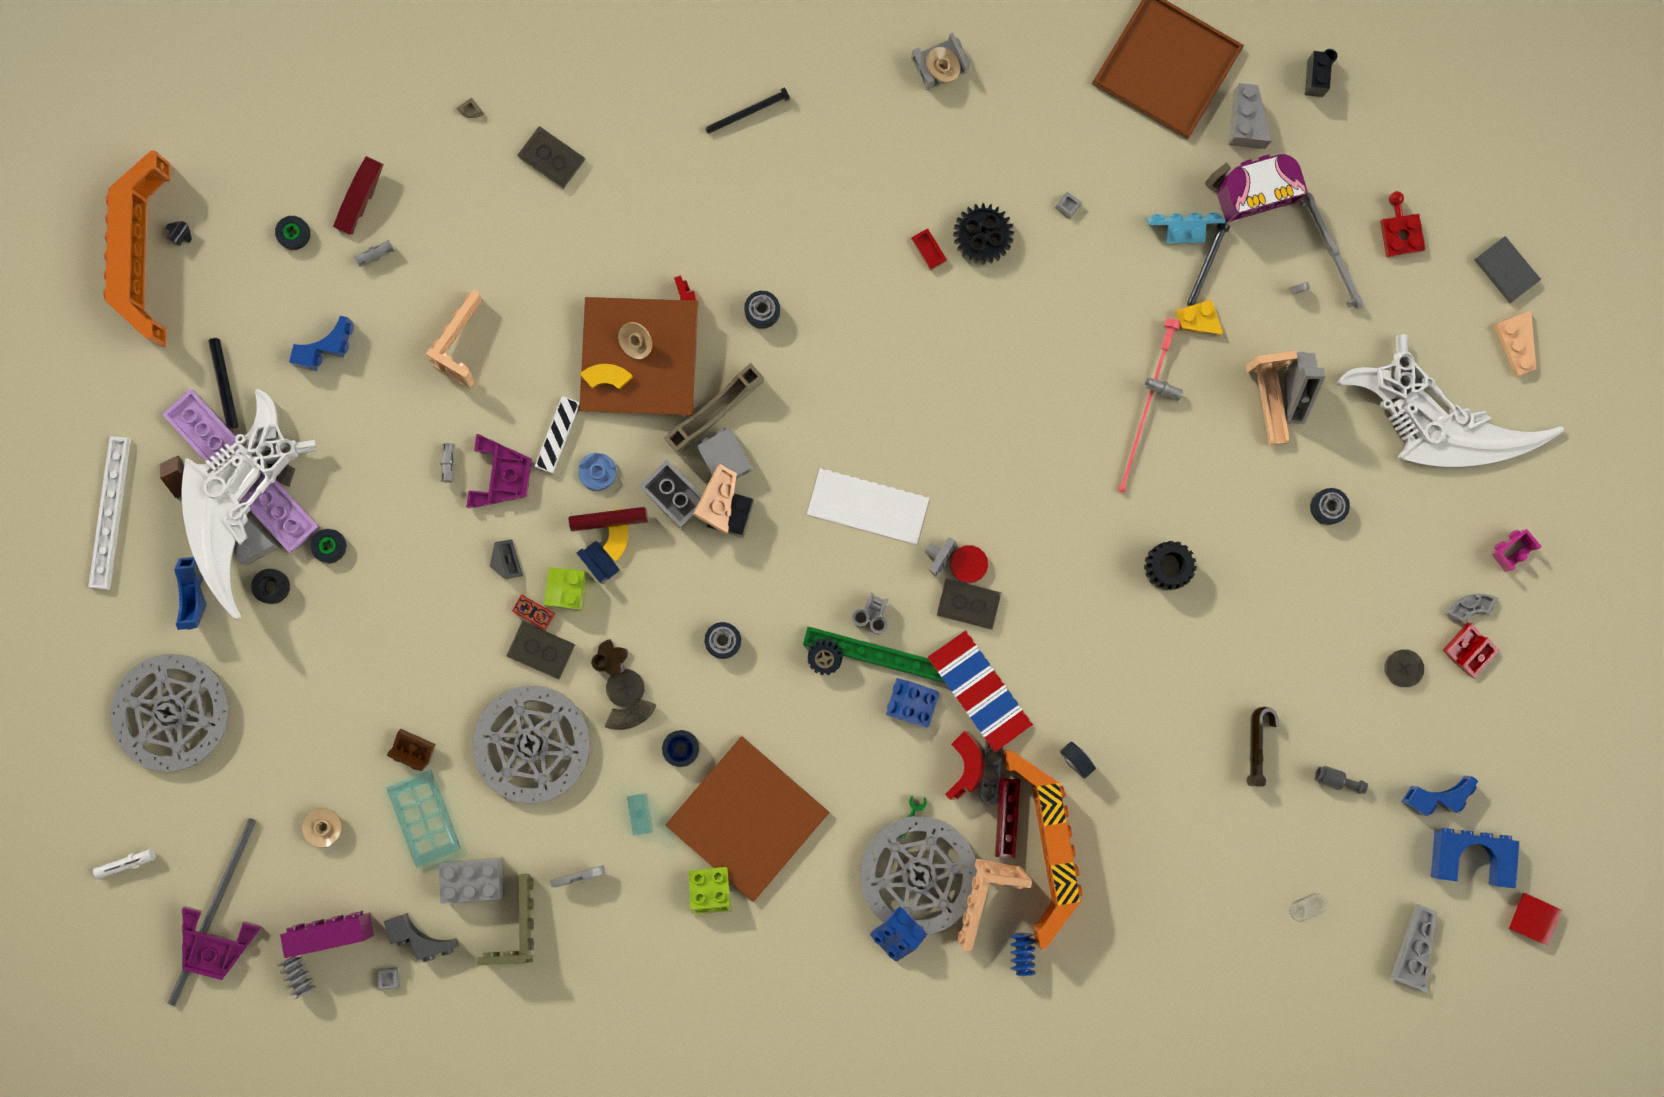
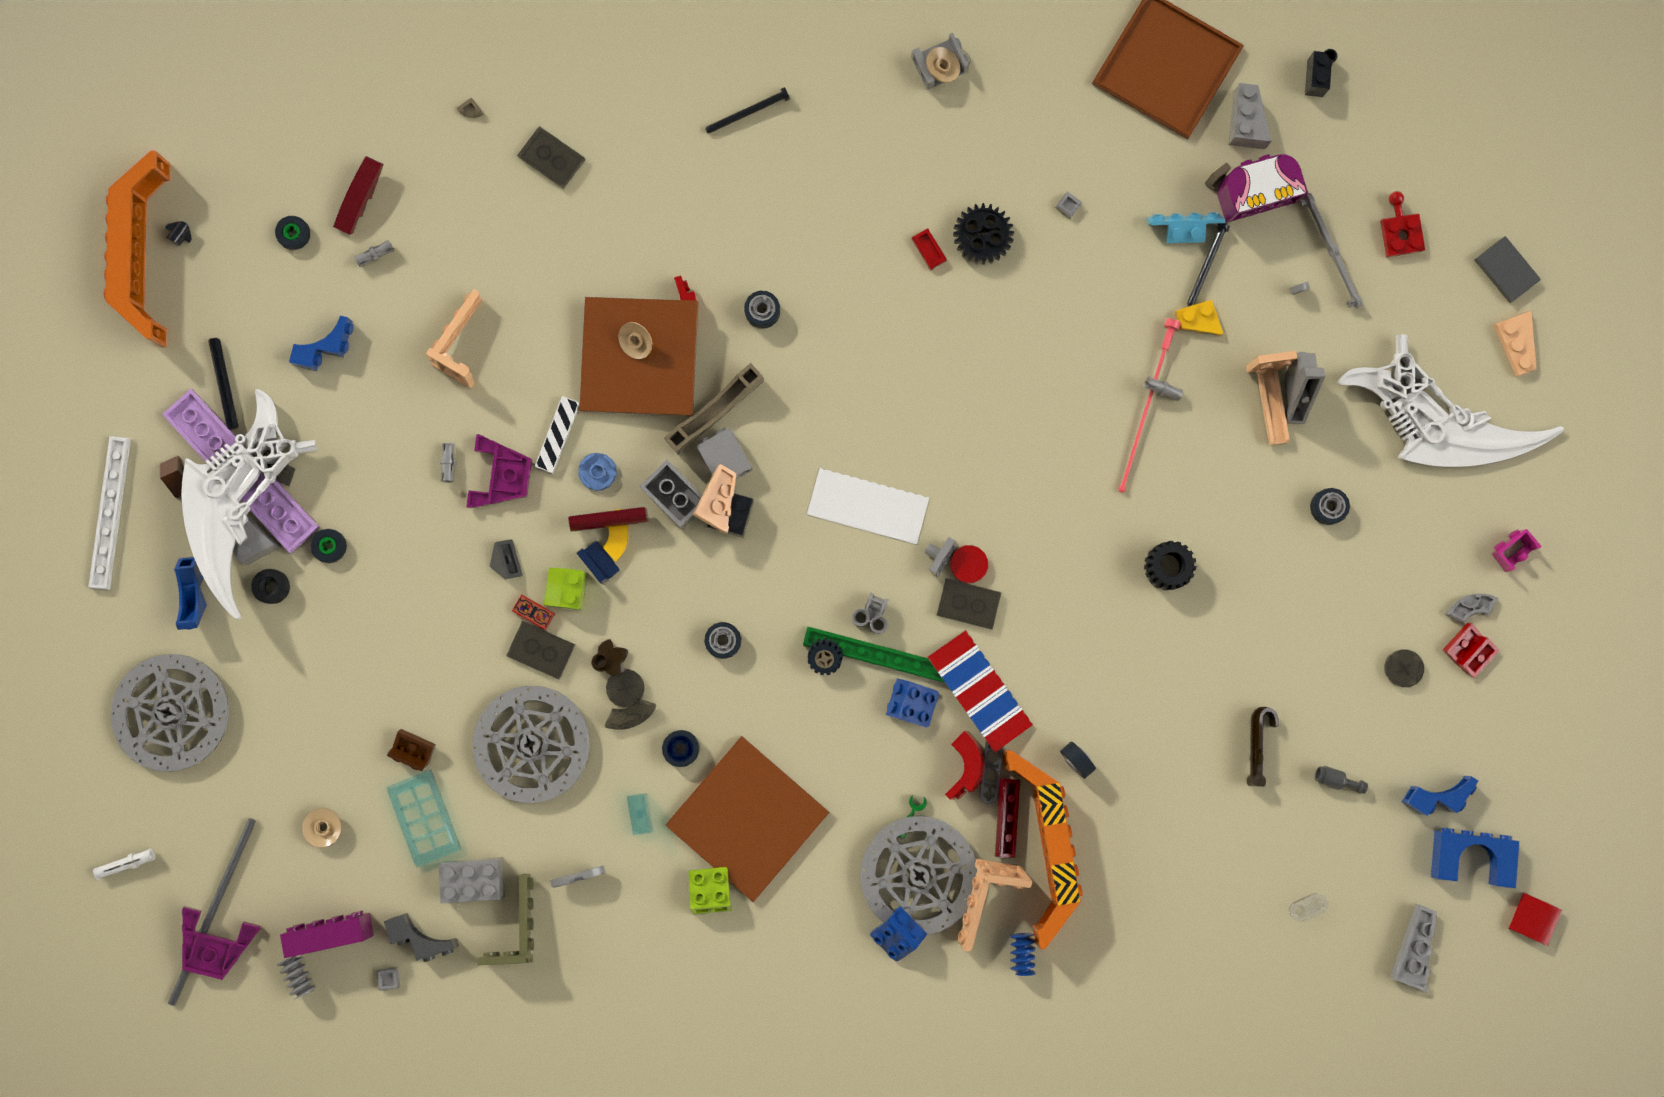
yellow tile [580,364,634,389] -> none

